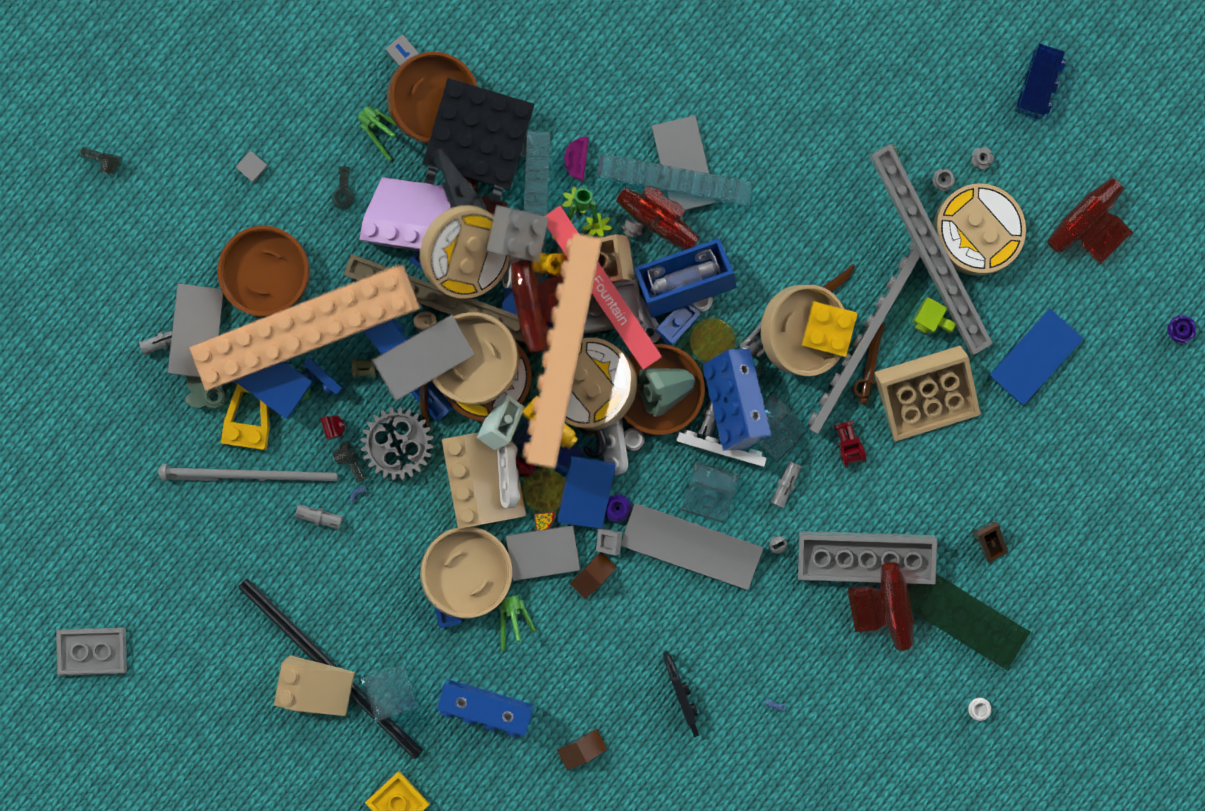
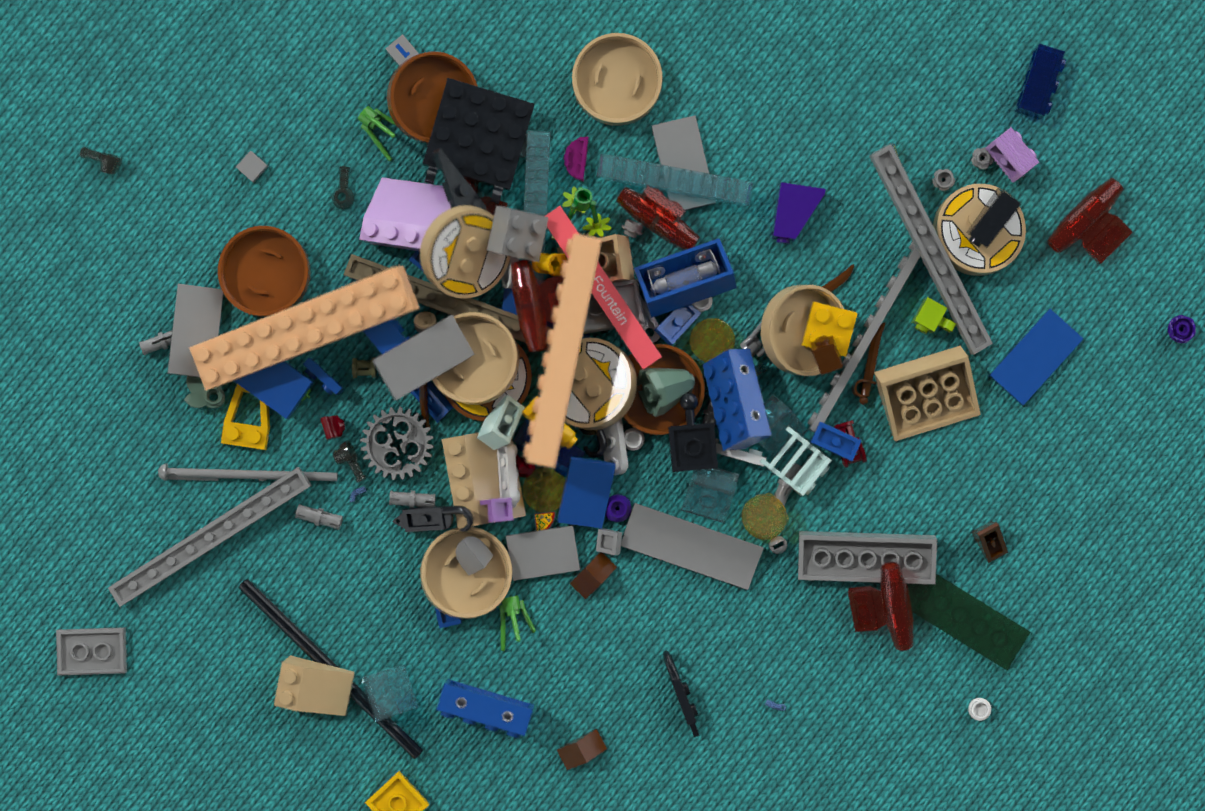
none -> light grey plate [108,467,312,607]
none -> light grey pin [389,491,436,508]
none -> black plate [392,505,473,532]
none -> light grey brick [456,536,493,575]
none -> medium lavender panel [480,497,513,522]
none -> tan piece [572,33,662,126]
none -> black plate [668,393,718,472]
none -> clear yellow tile [742,493,789,540]
none -> light aqua plate [760,426,831,496]
none -> dark purple slope [772,182,826,244]
none -> blue plate [810,422,862,462]
none -> reddish brown brick [811,335,843,375]
none -> black slope [966,188,1021,248]
none -> lavender brick [985,127,1039,183]

